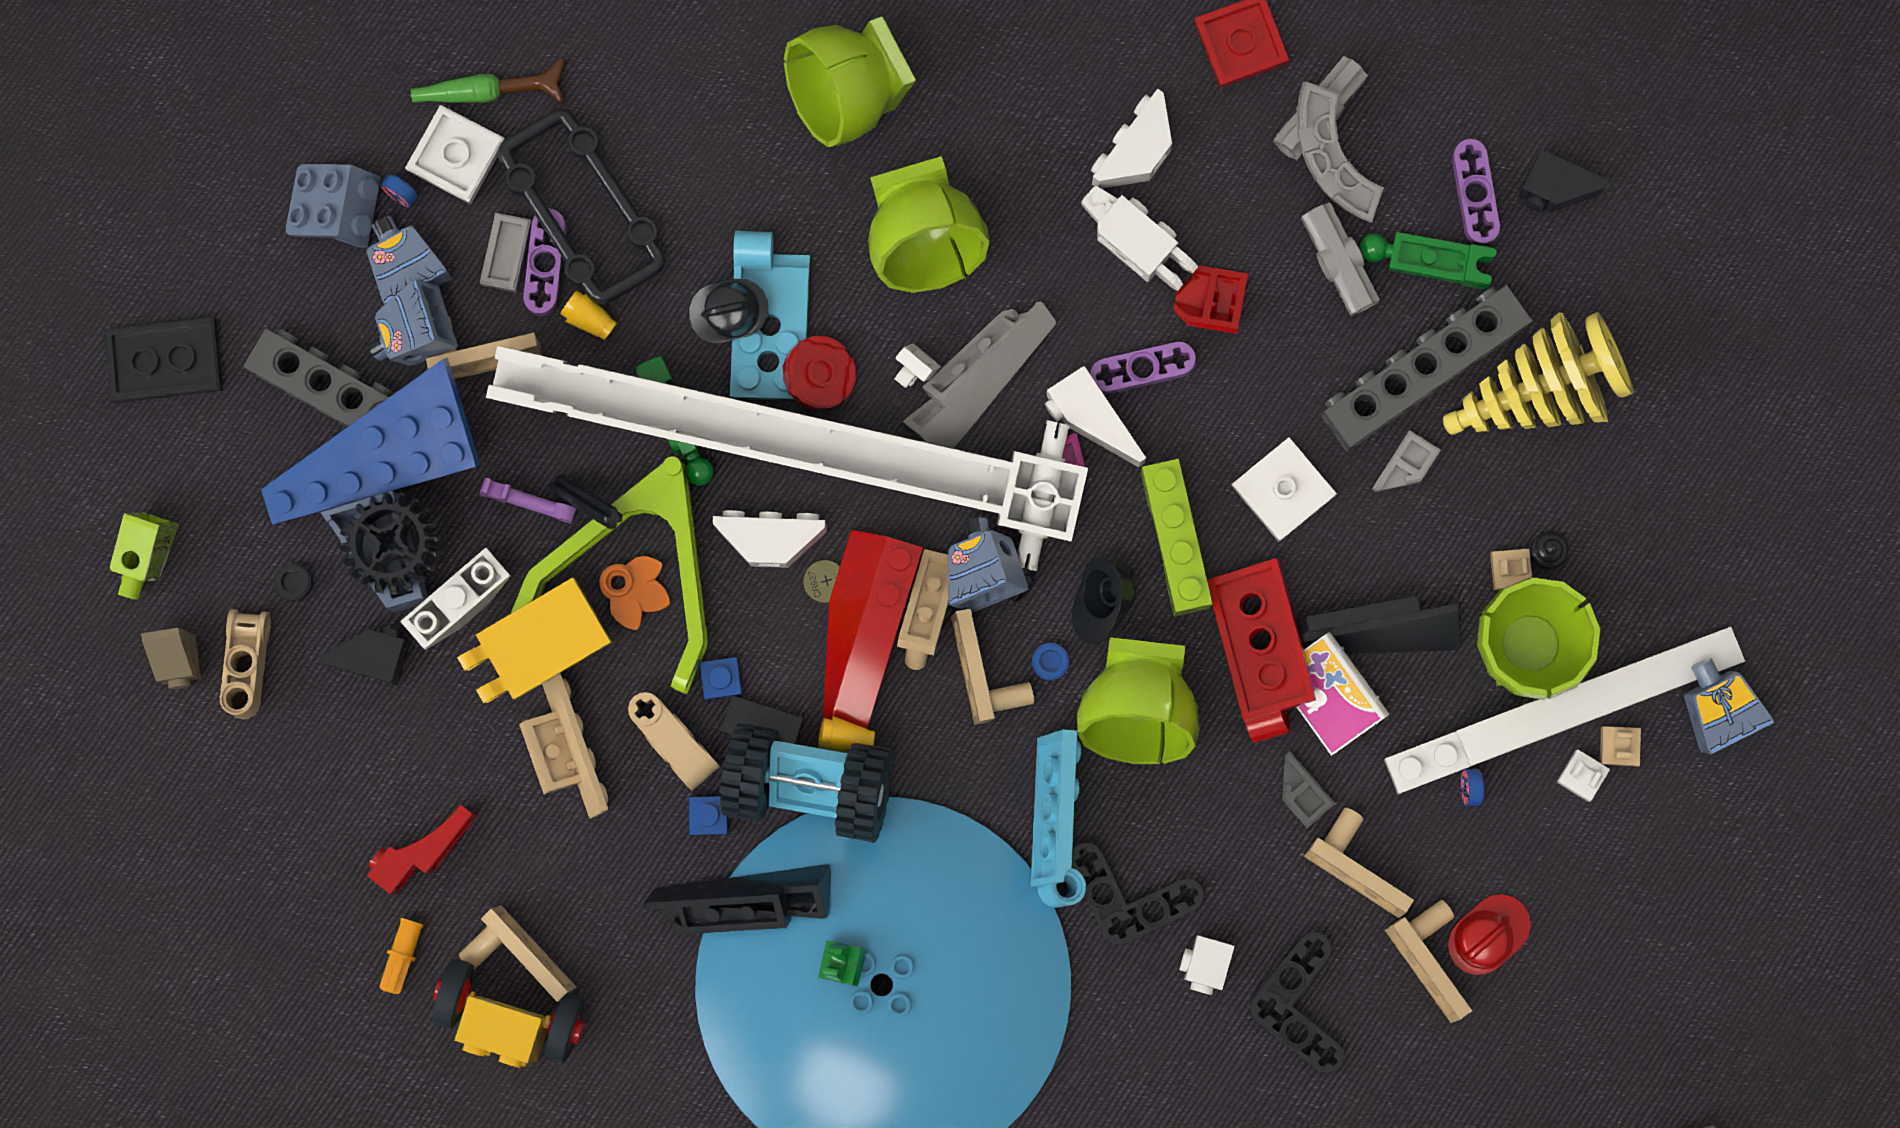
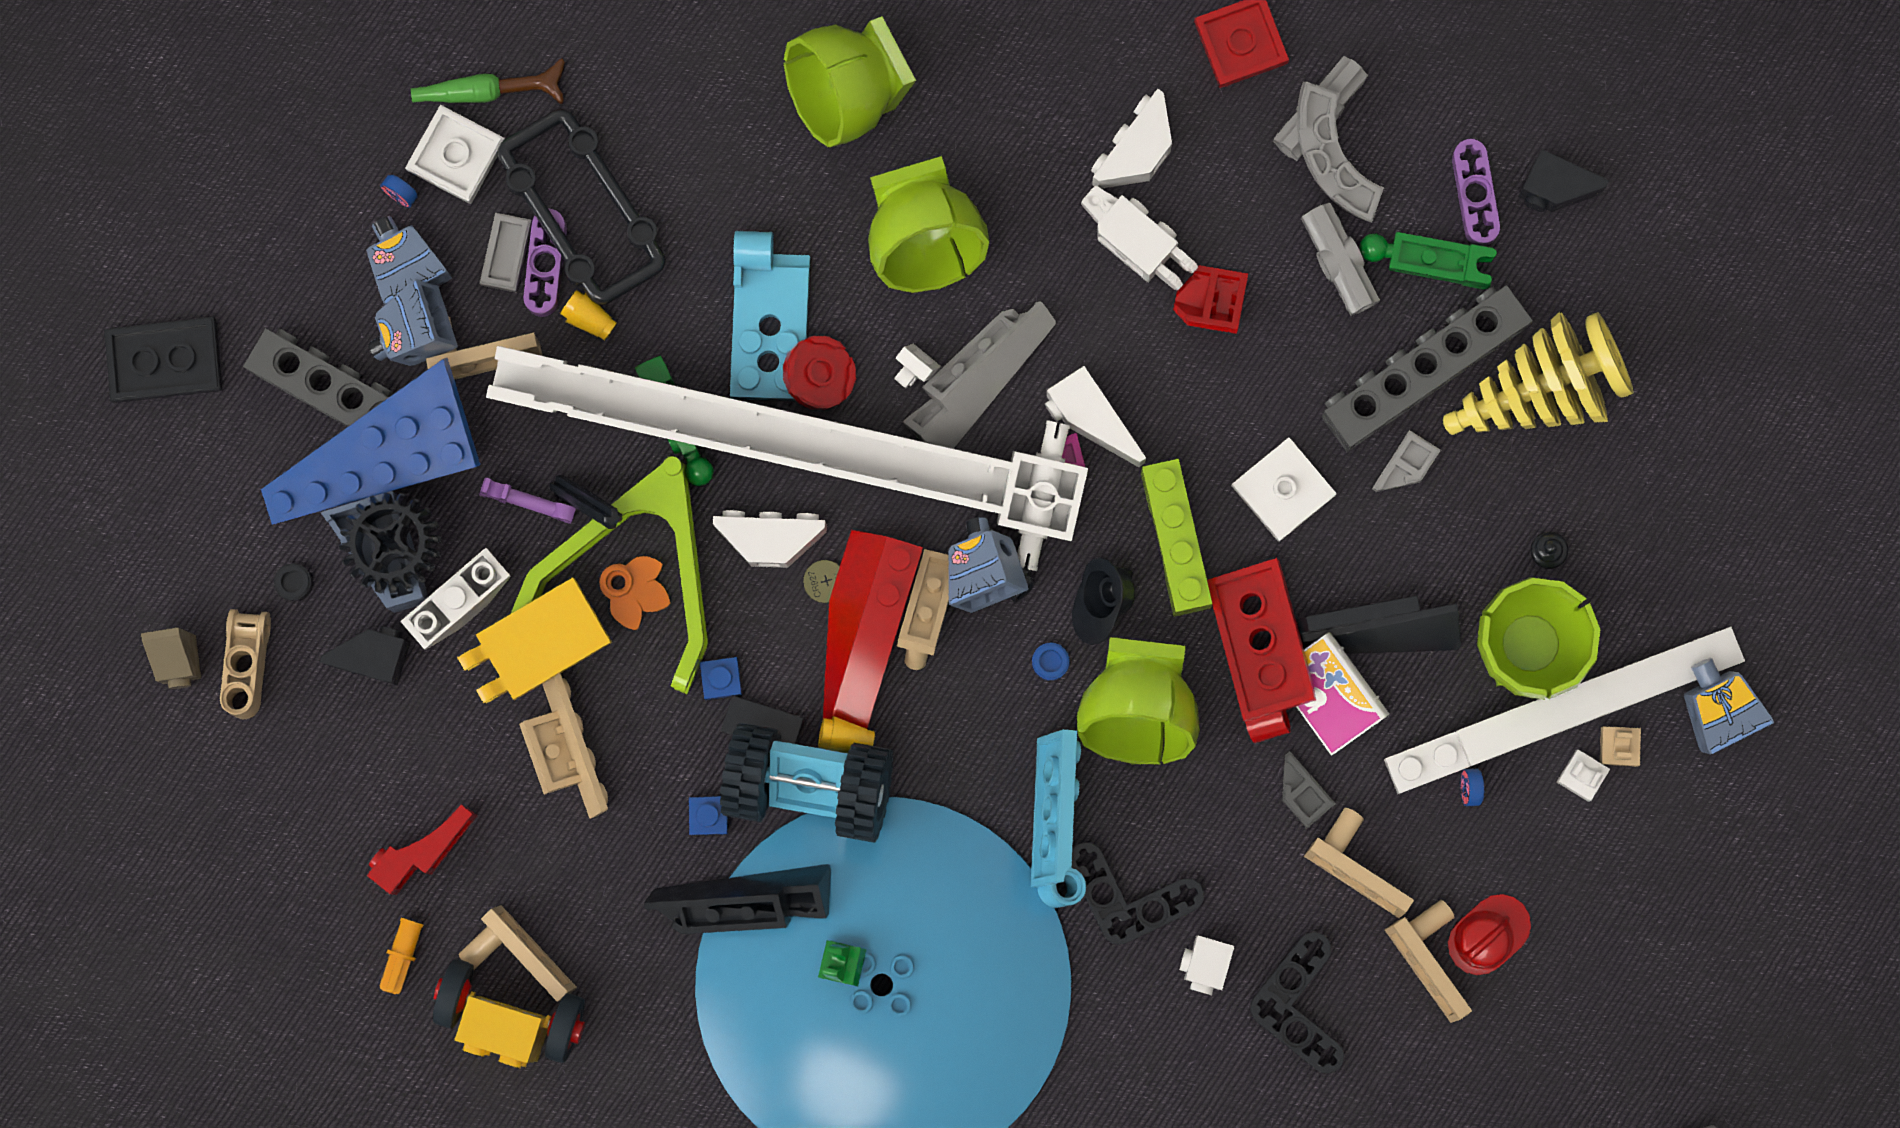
lime torso [110,512,179,600] -> none
sand blue bracket [286,164,381,248] -> none
tan piece [628,692,720,791] -> none
black piece [689,279,768,343] -> none
tan piece [951,609,1034,725] -> none
medium lavender beam [1090,342,1196,394] -> none
tan tile [1490,549,1532,590] -> none

